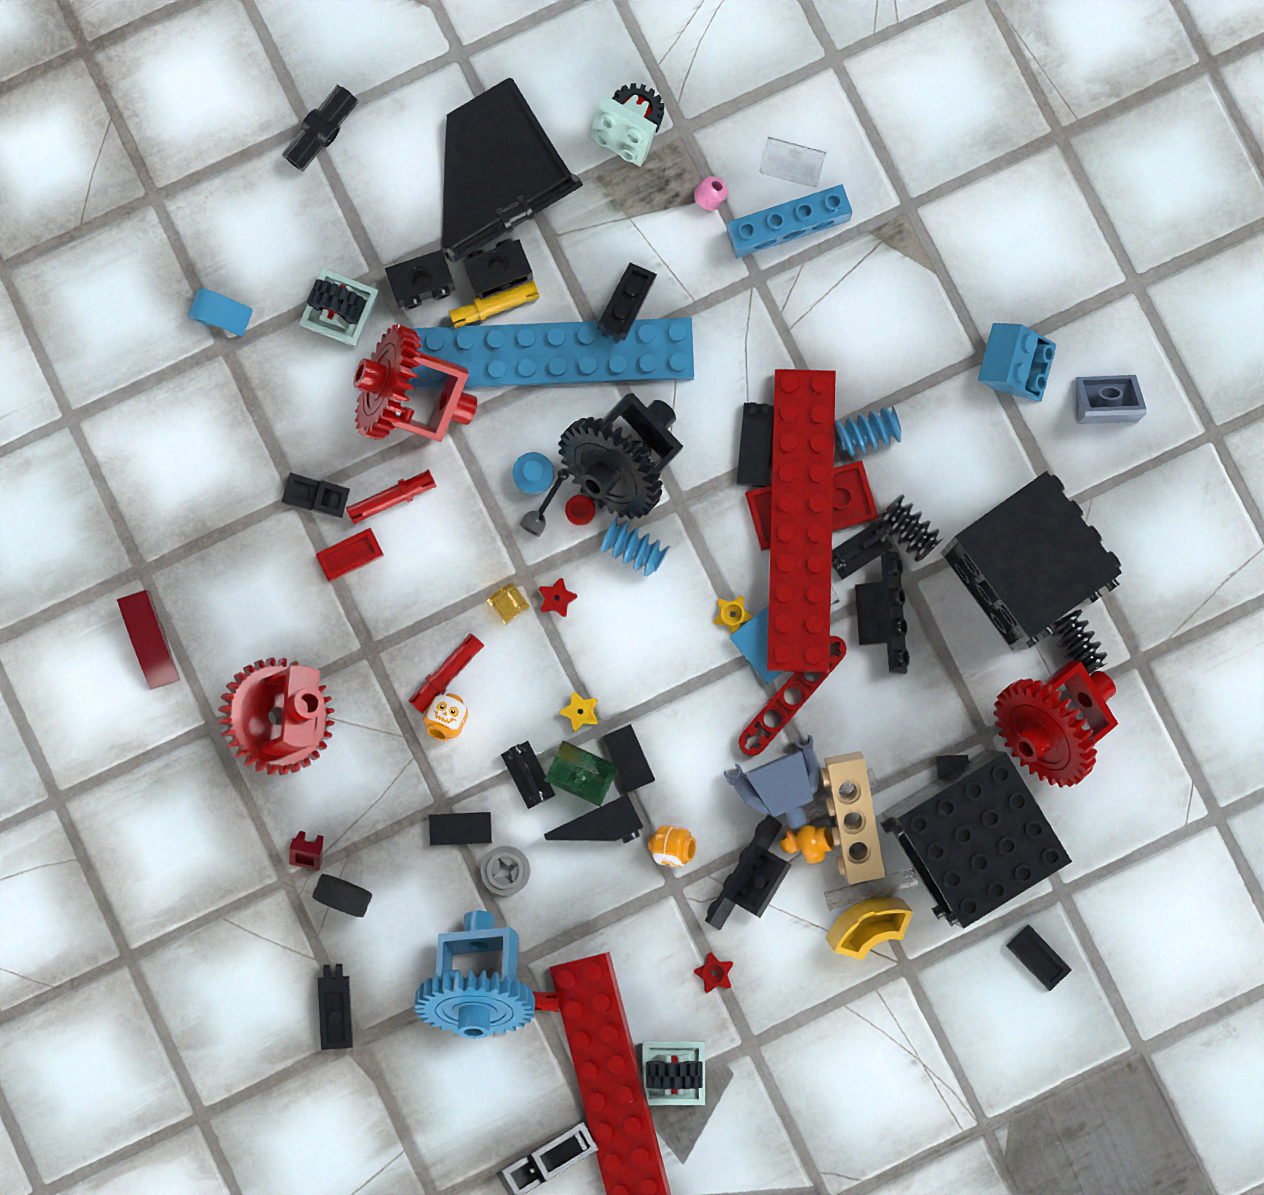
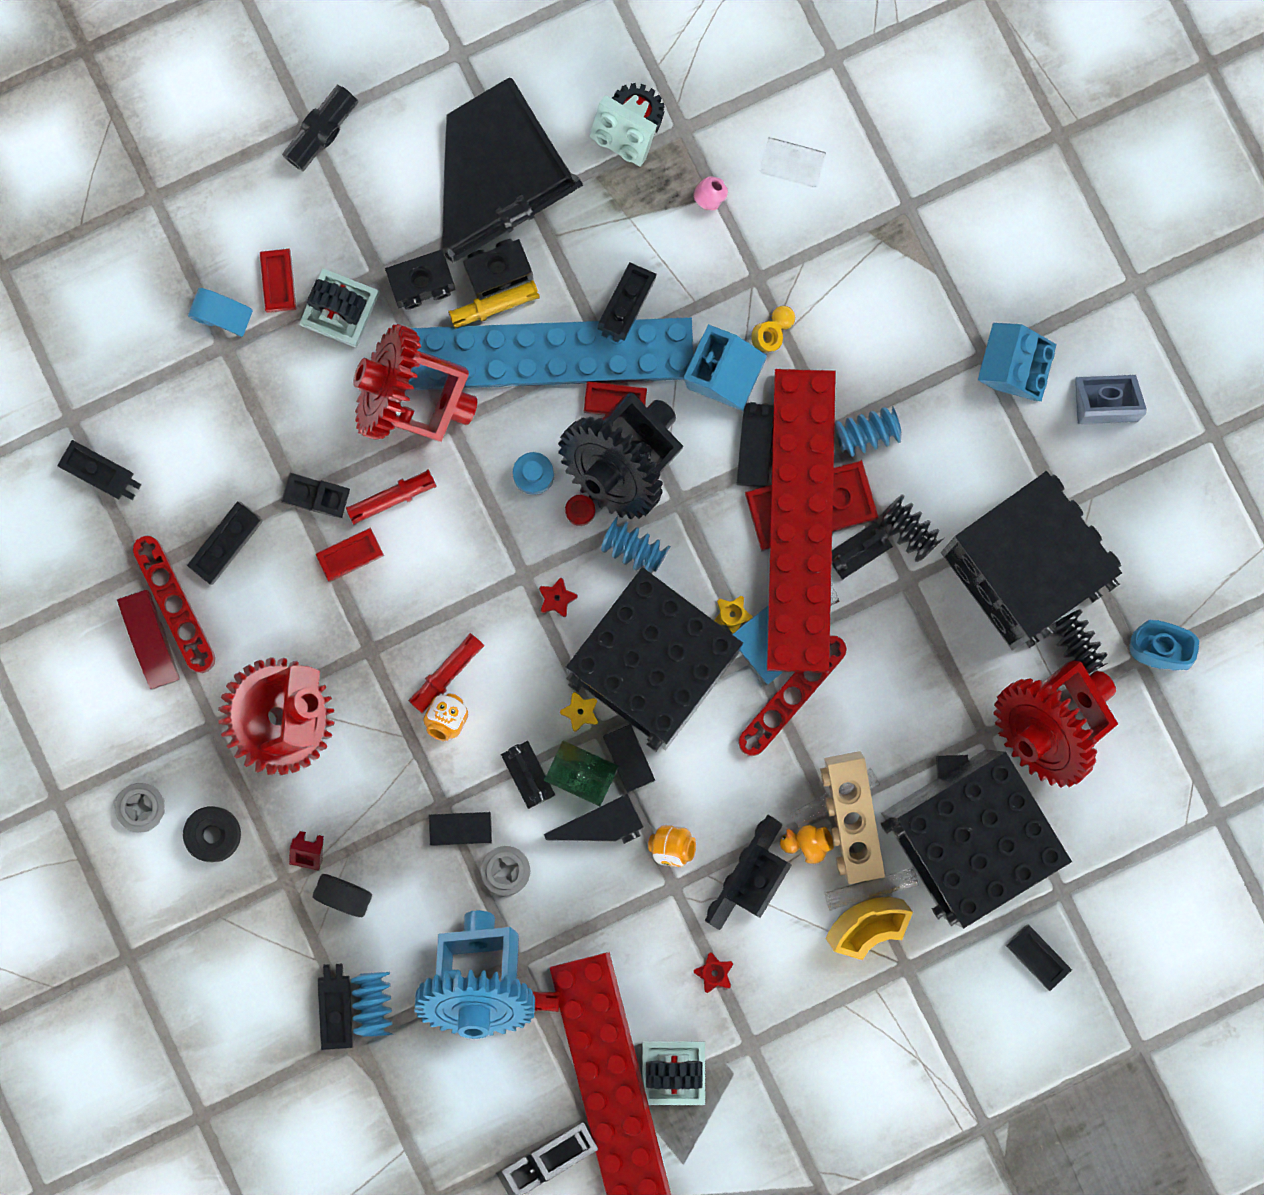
clear yellow brick [488,582,531,625] -> none
hinge [519,468,570,537] -> none
sand blue torso [724,735,820,829] -> none
dark azure brick [727,184,853,259] -> none
black bracket [855,551,910,674] -> none
none -> black hinge [57,440,142,501]
none -> light grey gear [115,783,165,832]
none -> red beam [133,536,215,673]
none -> black tyre [183,806,241,862]
none -> black hinge [187,501,263,585]
none -> red tile [260,248,297,313]
none -> dark azure piece [351,972,393,1037]
none -> black piece [565,567,743,752]
none -> red tile [584,381,647,417]
none -> dark azure slope [683,324,767,411]
none -> yellow plate [751,305,796,353]
none -> dark azure piece [1129,620,1199,671]

